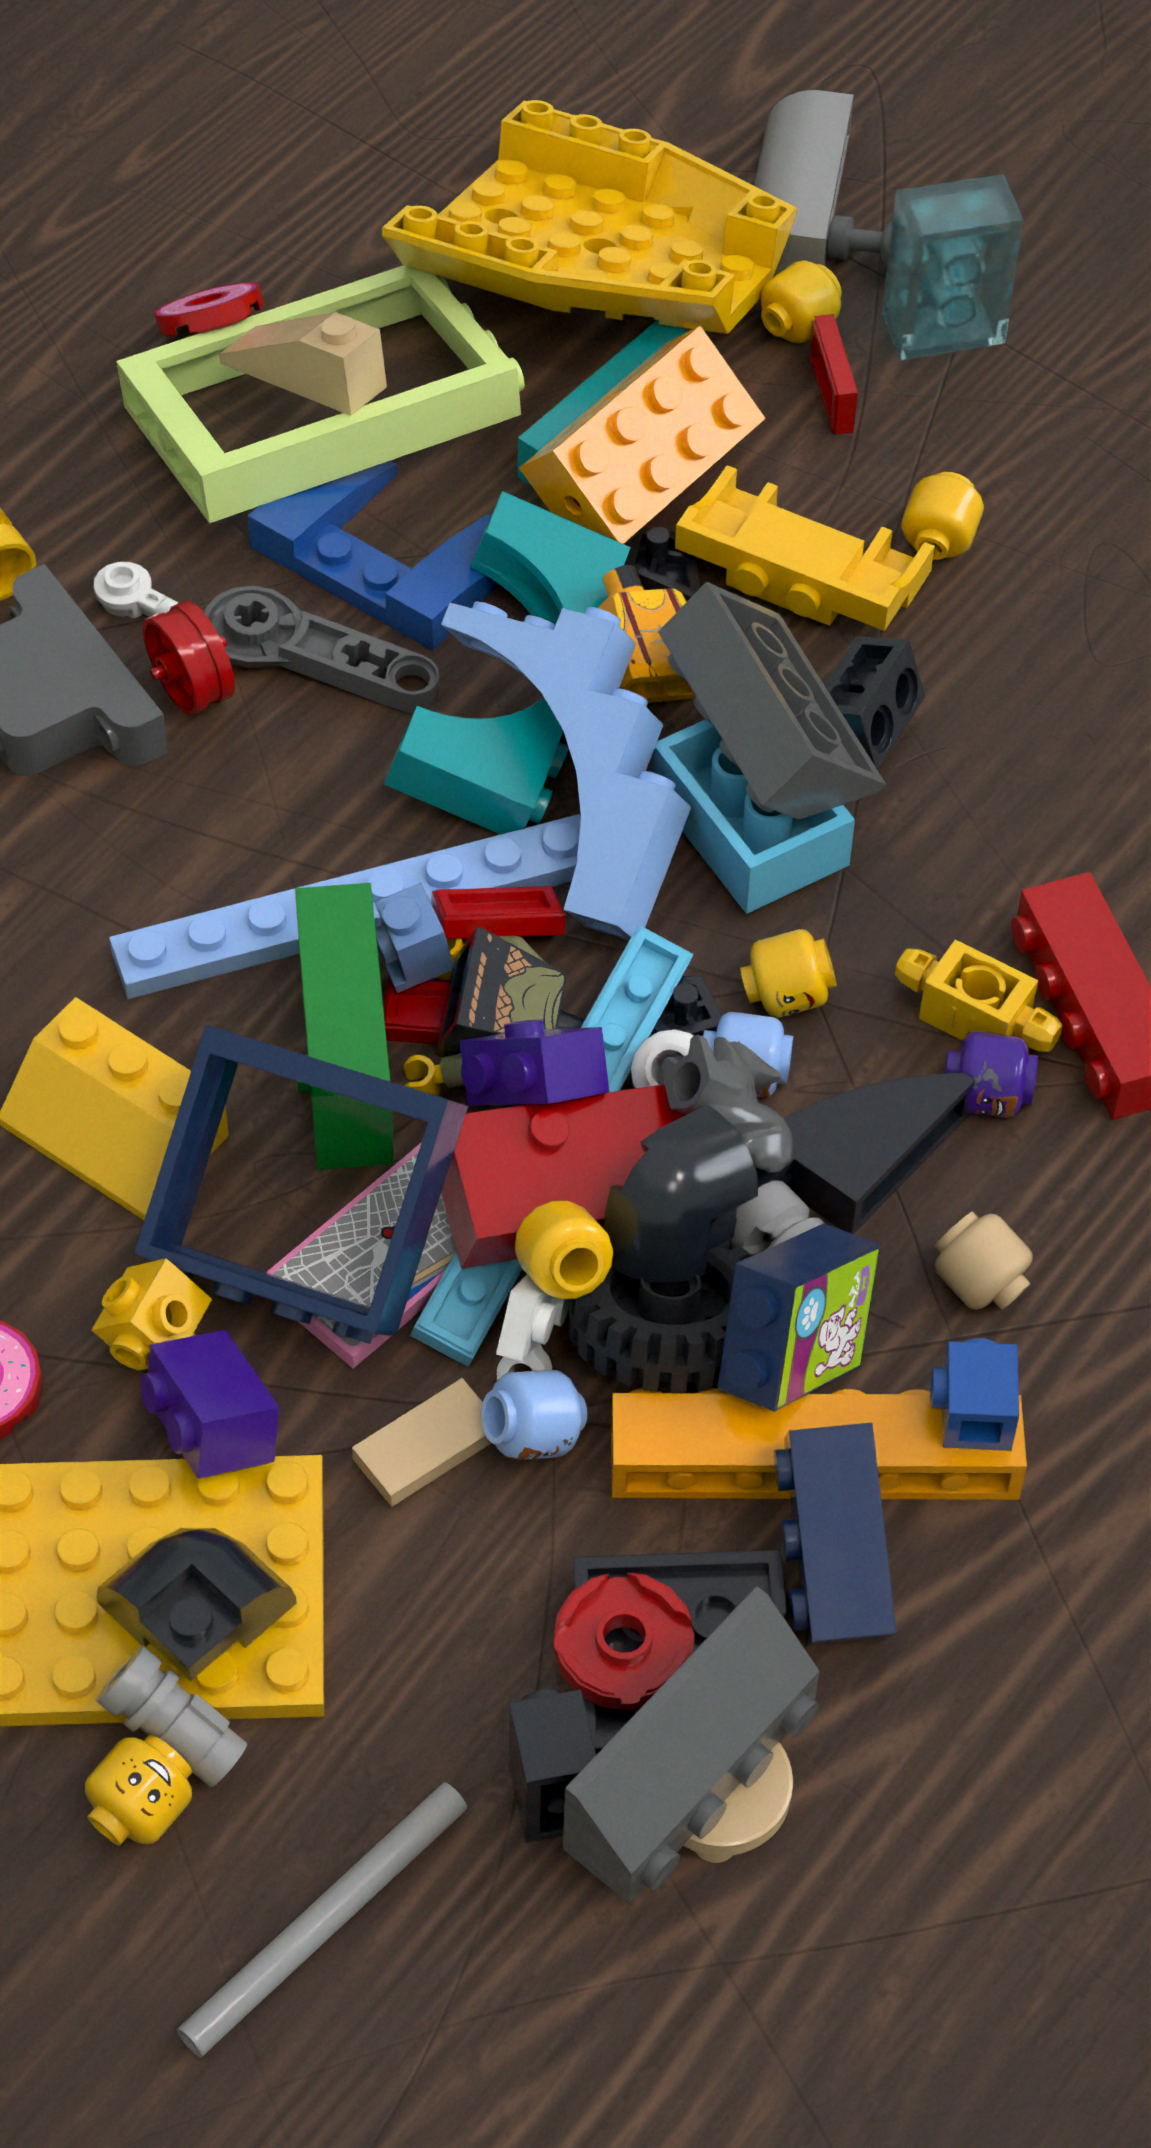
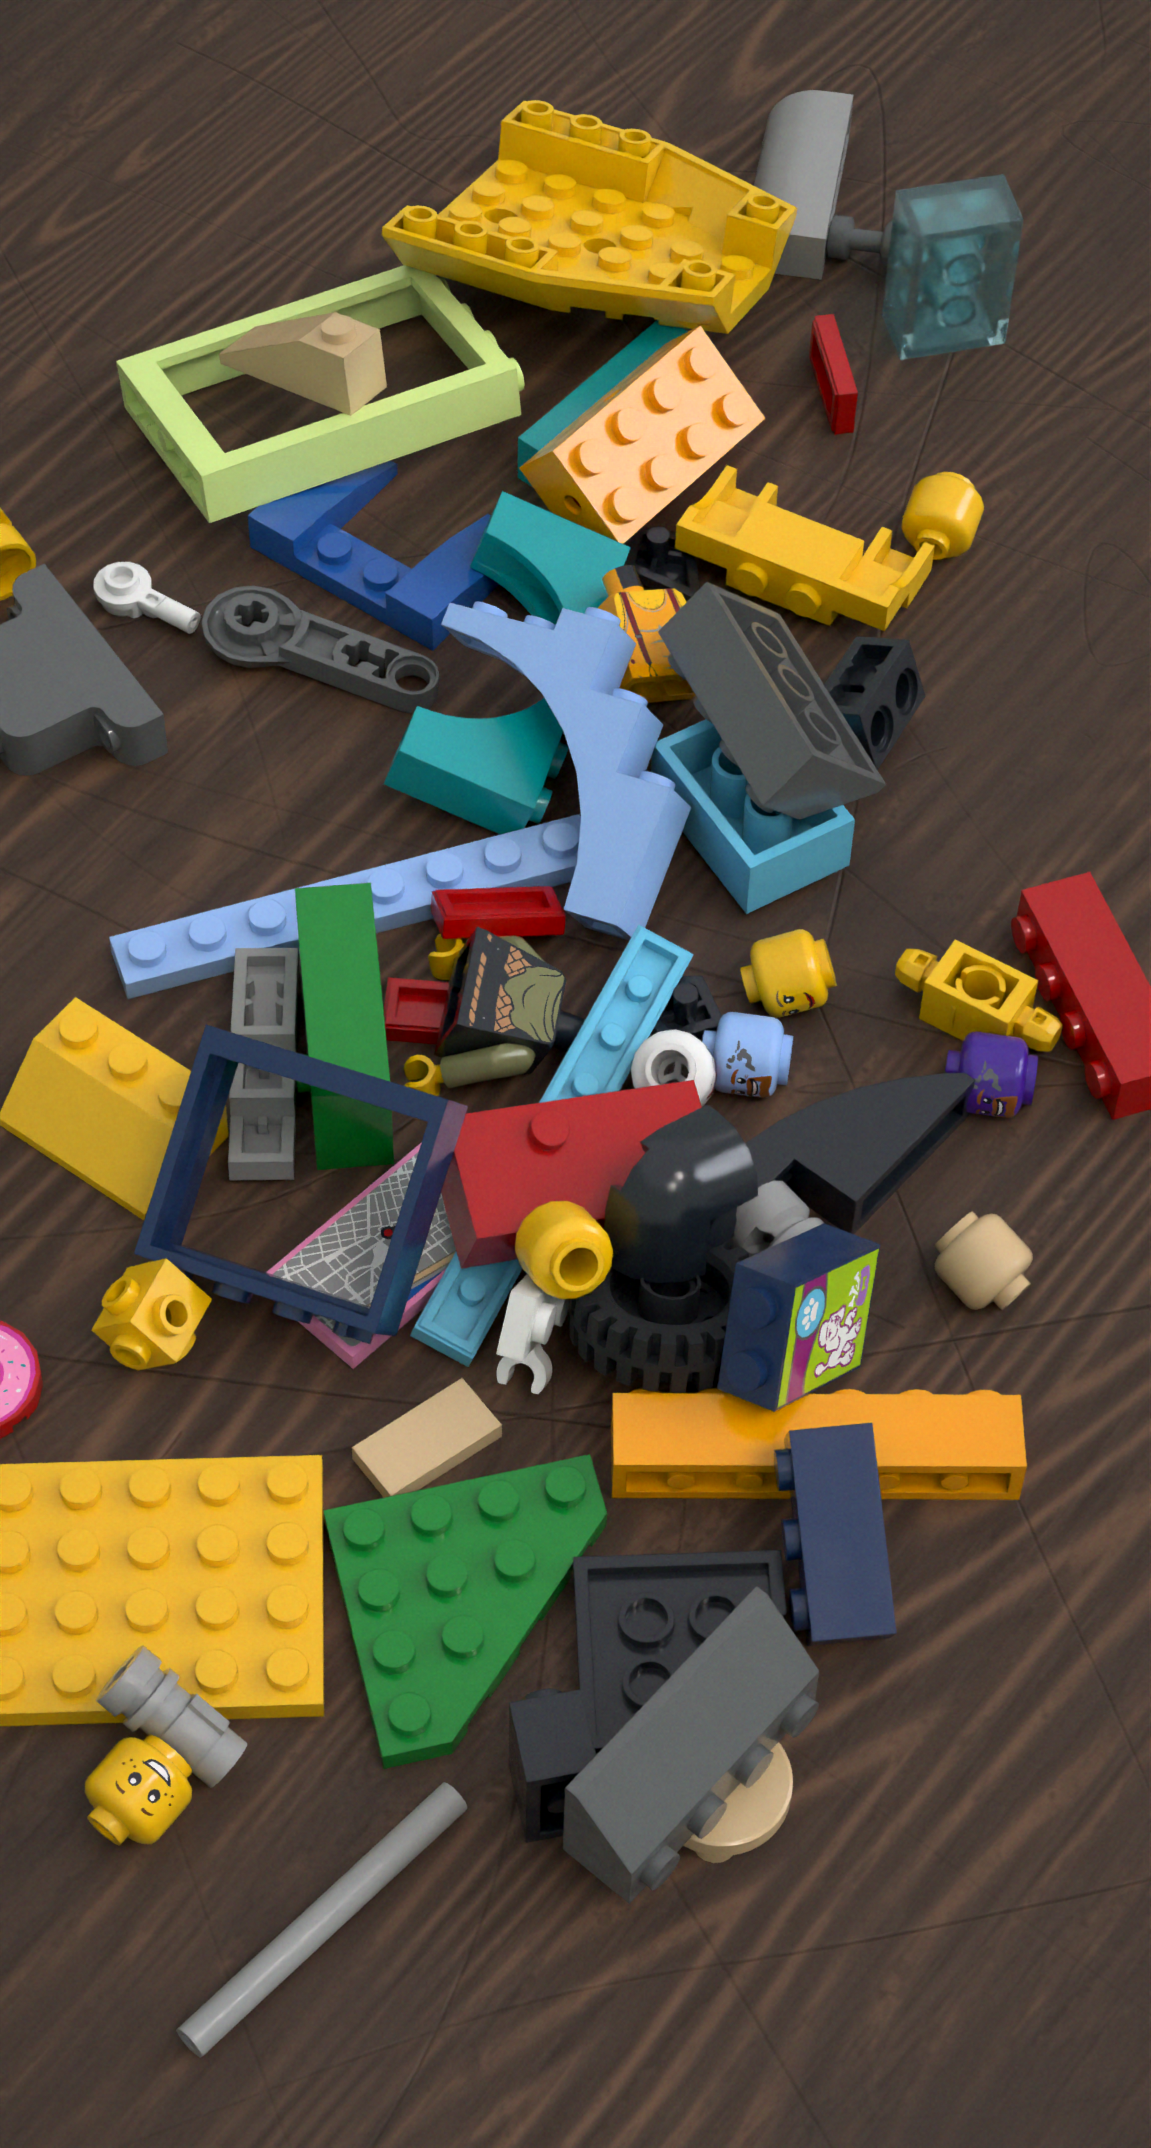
black brick [97,1528,297,1681] -> none
dark purple brick [140,1330,279,1478] -> none
red wheel [142,600,235,716] -> none
red tile [154,282,264,337] -> none
medium blue brick [374,882,454,993] -> none
dark purple brick [460,1019,610,1105] -> none
light blue head [481,1370,587,1460] -> none
red tile [553,1573,694,1710] -> none
dark grey animal [661,1035,793,1173] -> none
yellow head [760,260,842,344] -> none
blue brick [930,1338,1019,1451] -> none
none -> light grey slope [228,948,299,1180]
none -> green plate [323,1454,607,1769]

